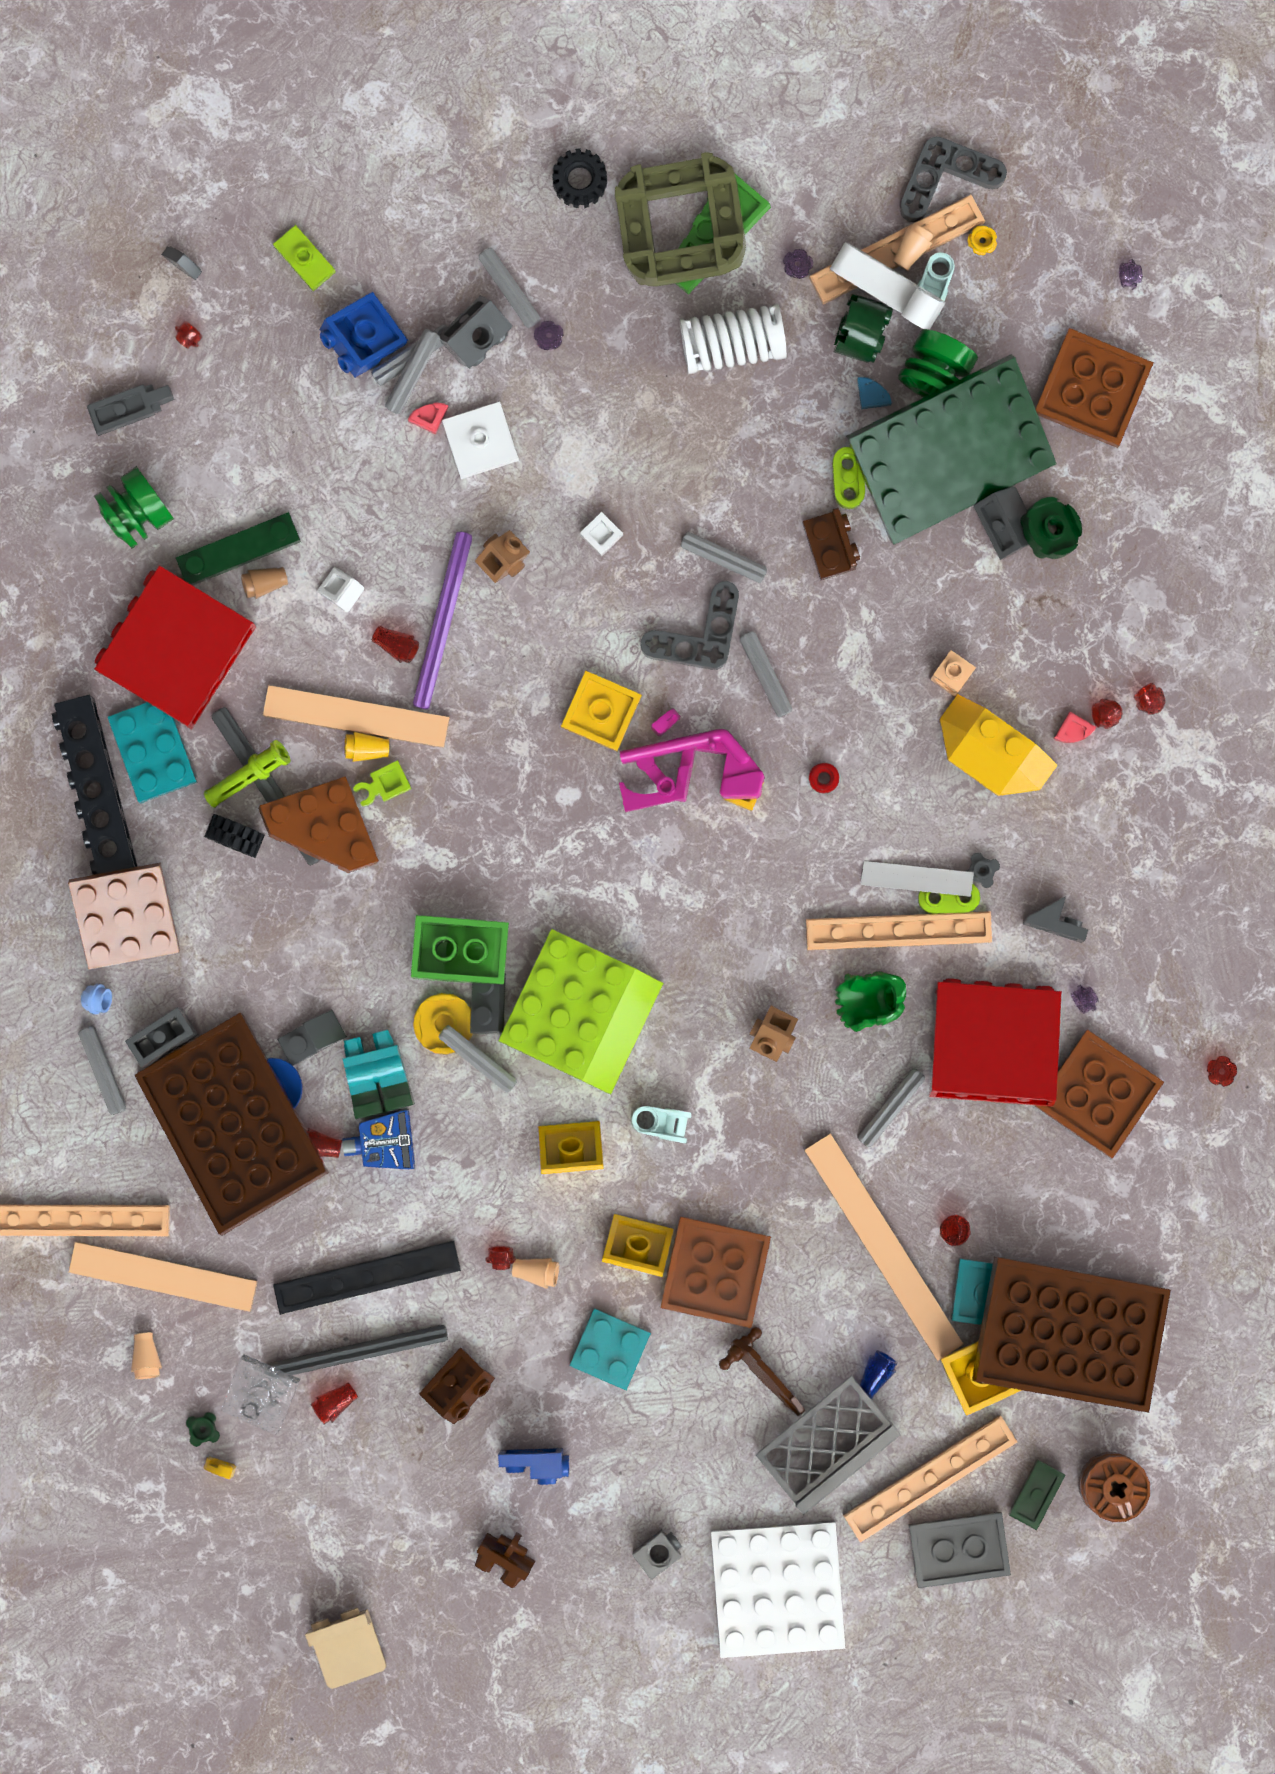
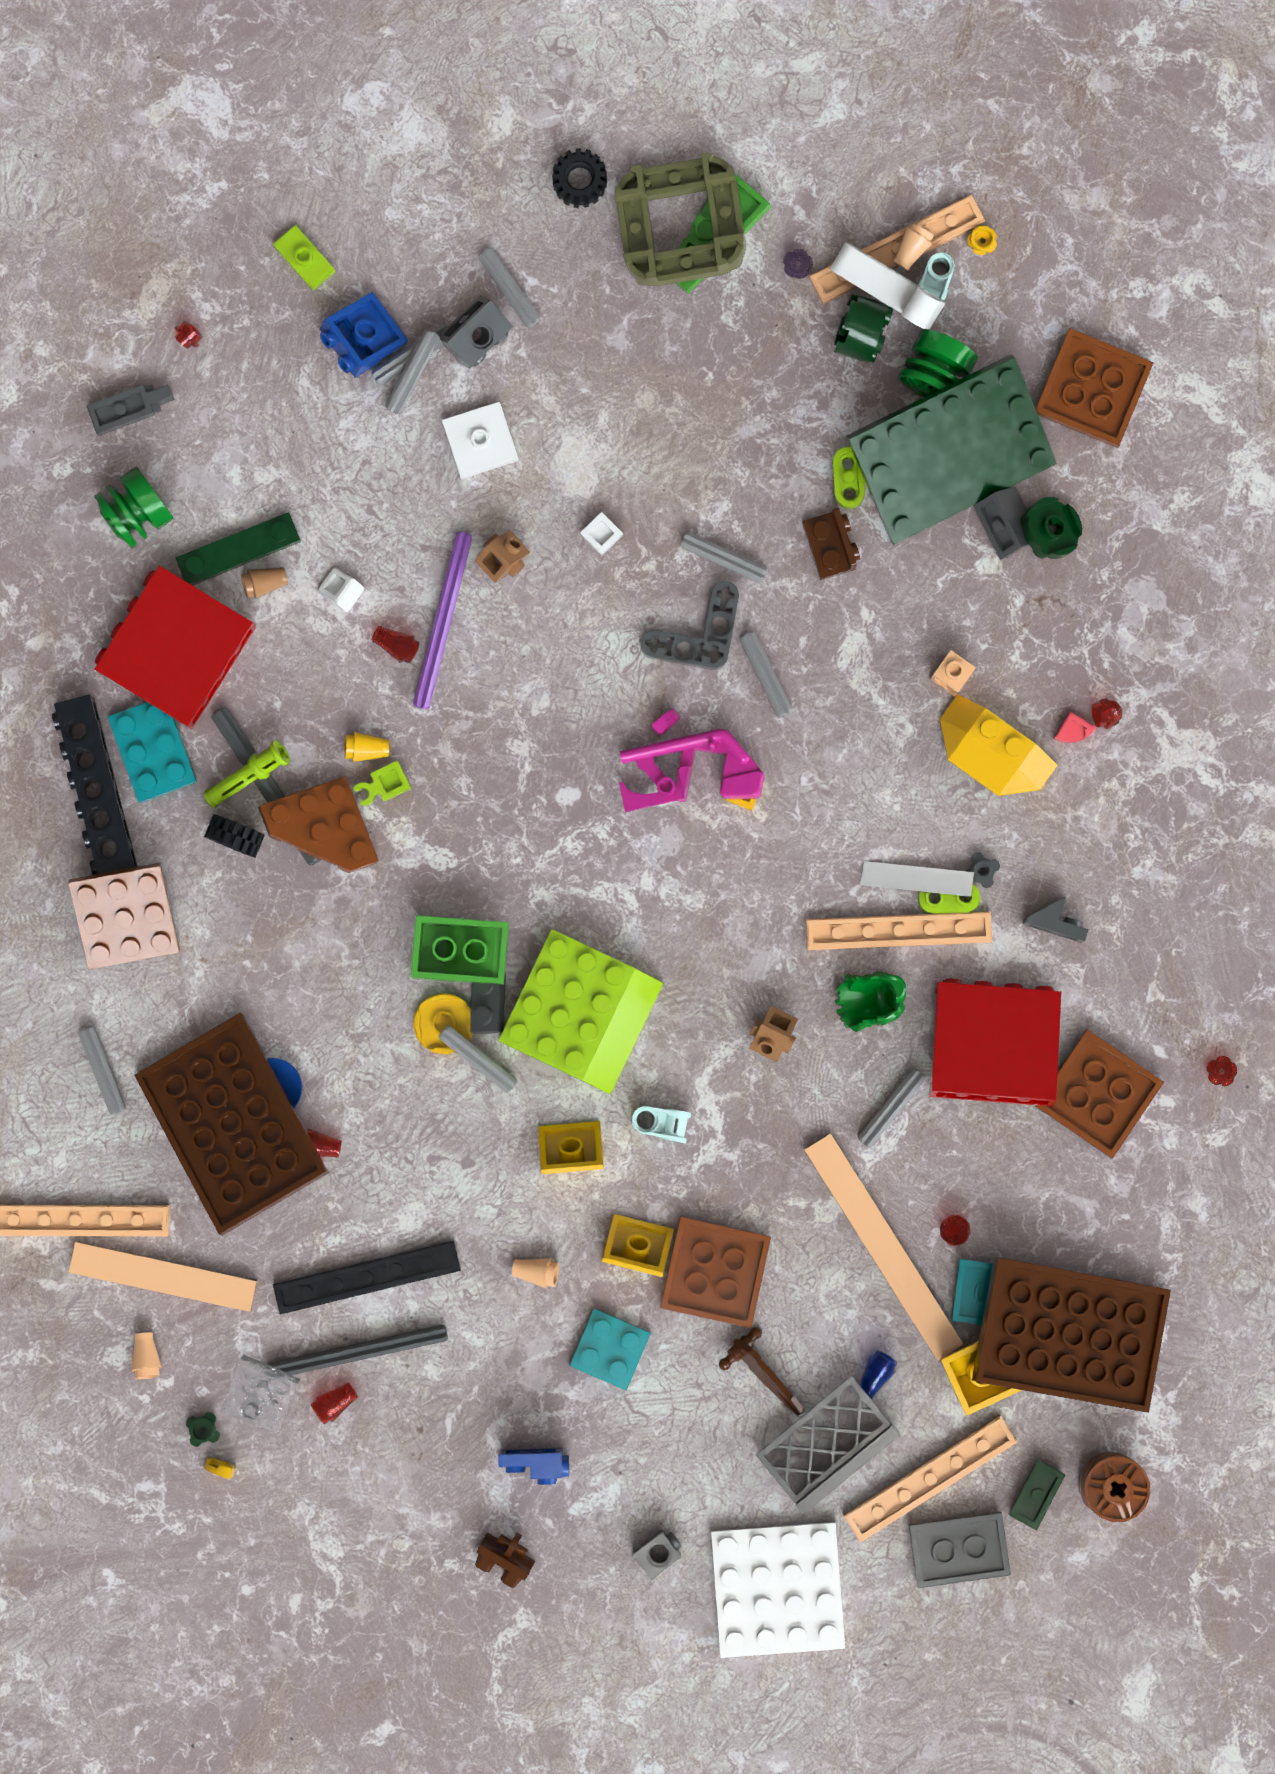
light blue plate [81,984,112,1015] -> none
dark grey brick [125,1007,199,1068] -> none
dark grey tile [161,246,202,280] -> none
light nougat tile [263,685,450,748] -> none
dark grey slope [277,1010,347,1066] -> none
tan bracket [305,1608,386,1689] -> none
torso [342,1110,415,1169] -> none
teal hips [343,1030,415,1119] -> none
coral tile [408,402,449,435] -> none
reddish brown bracket [419,1347,495,1424] -> none
clear red plate [485,1246,516,1270] -> none
clear purple plate [534,321,564,350] -> none
yellow plate [561,671,642,752] -> none
white piece [680,304,787,374] -> none
red plate [809,763,840,794] -> none
dark azure tile [857,377,892,409] -> none
dark grey beam [900,137,1007,222] -> none
clear purple plate [1071,985,1099,1014] -> none
clear purple plate [1119,259,1143,290] -> none
clear red plate [1134,683,1166,715] -> none

